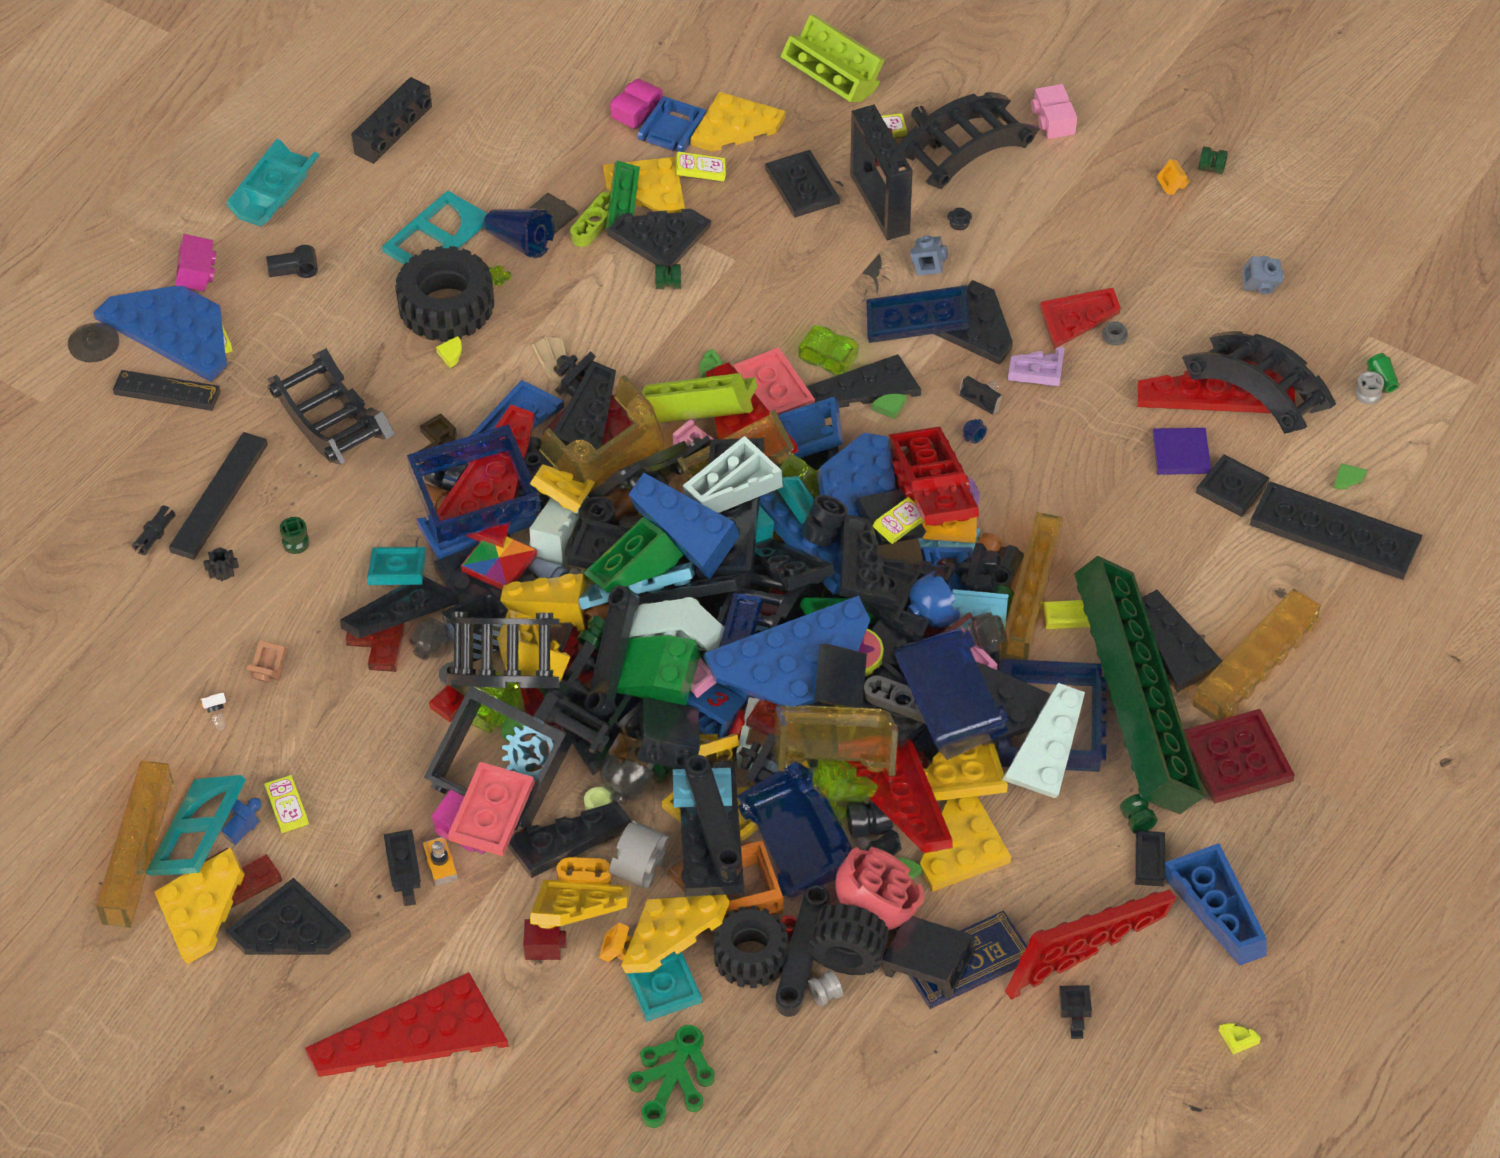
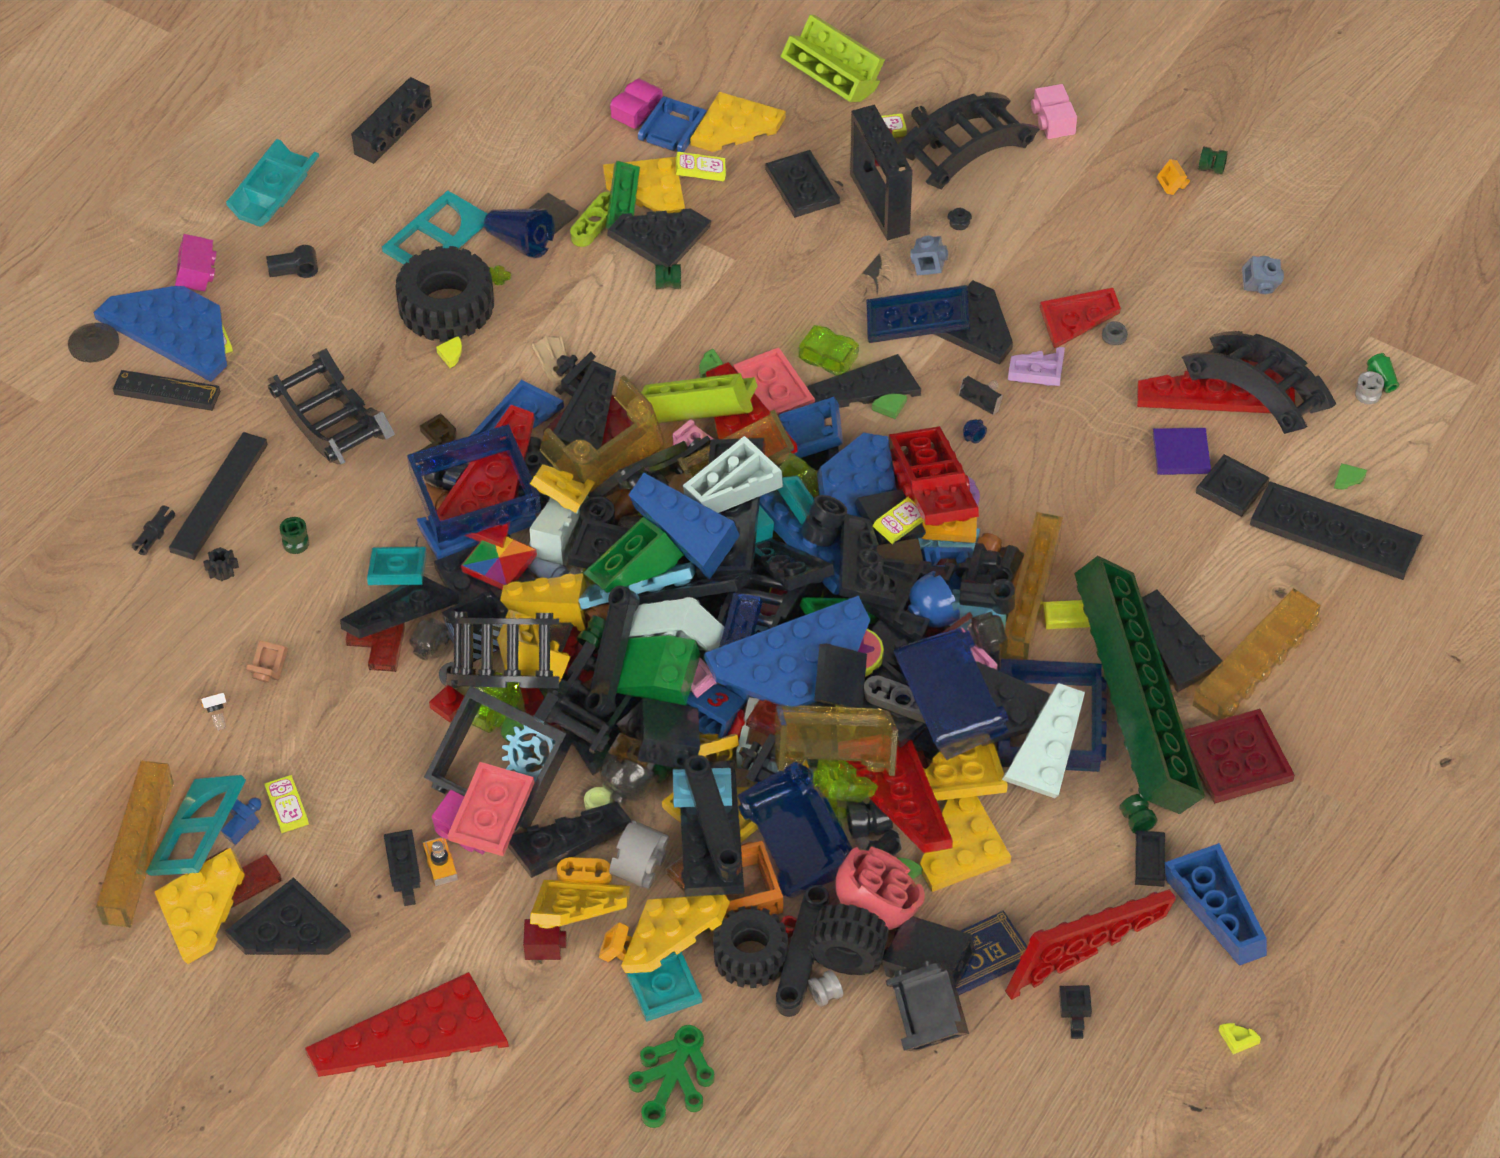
none -> black panel [885,959,969,1052]
none -> black piece [959,579,1015,615]

